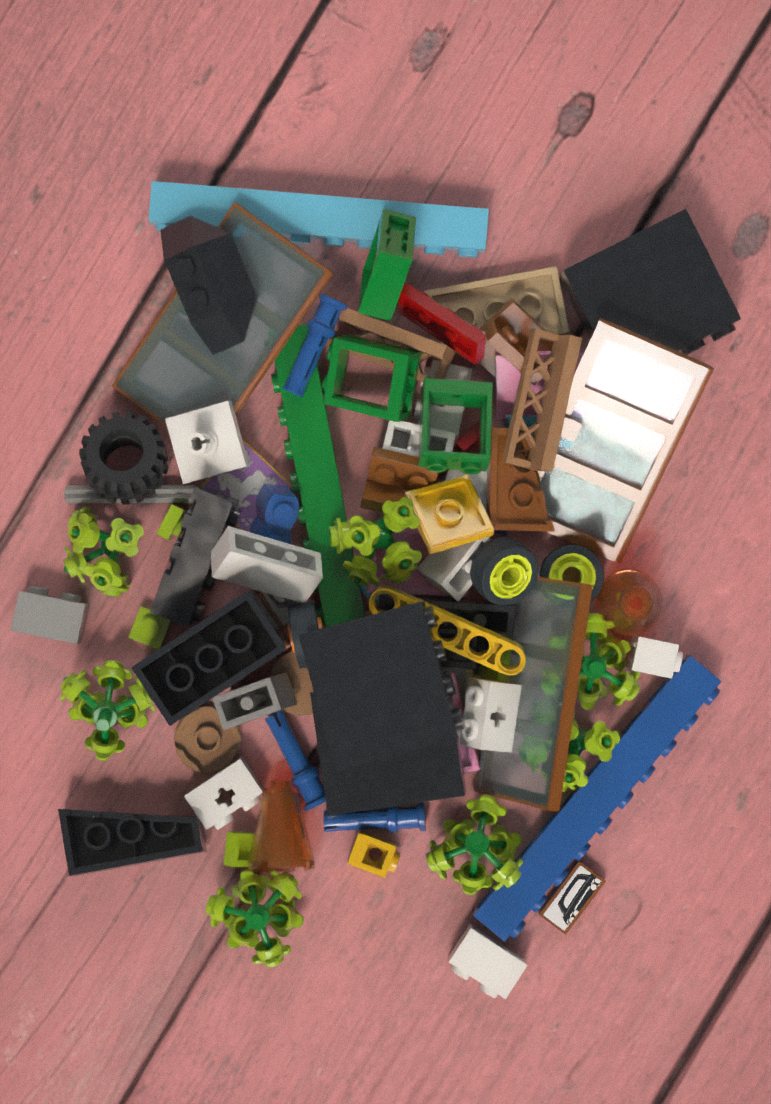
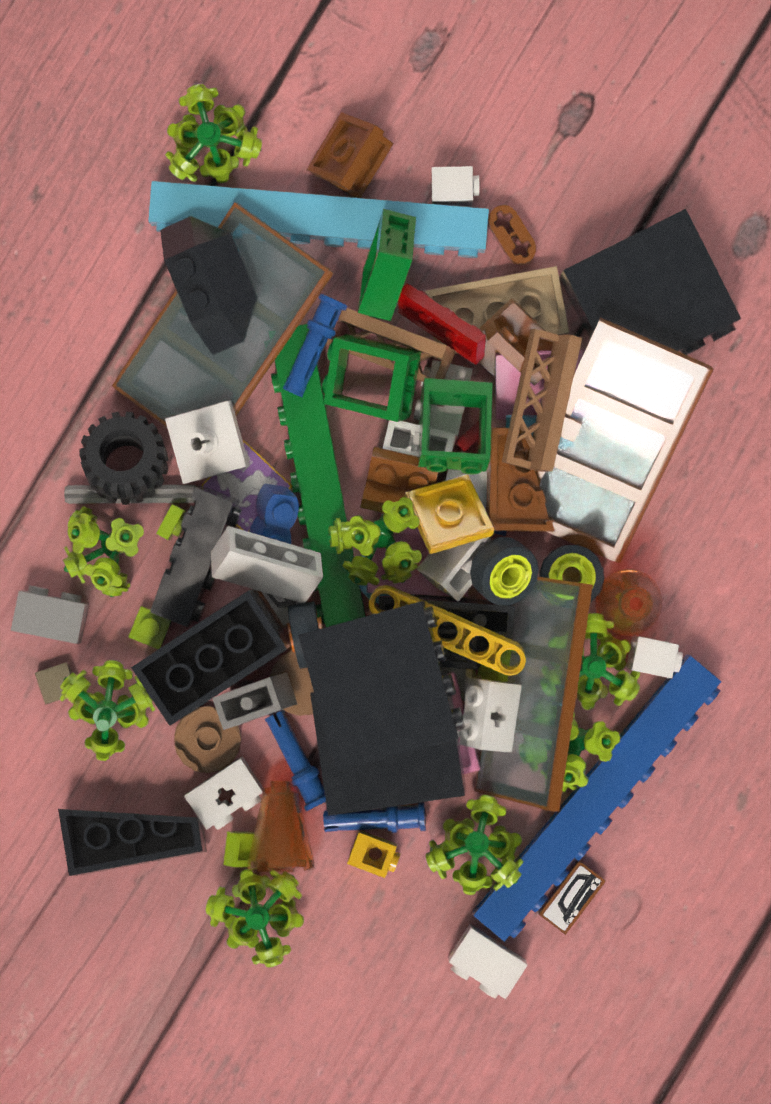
none -> dark tan tile [35,662,72,705]
none -> lime plant [165,84,262,183]
none -> dark orange bracket [306,112,394,198]
none -> white brick [432,166,479,205]
none -> dark orange beam [488,205,536,265]

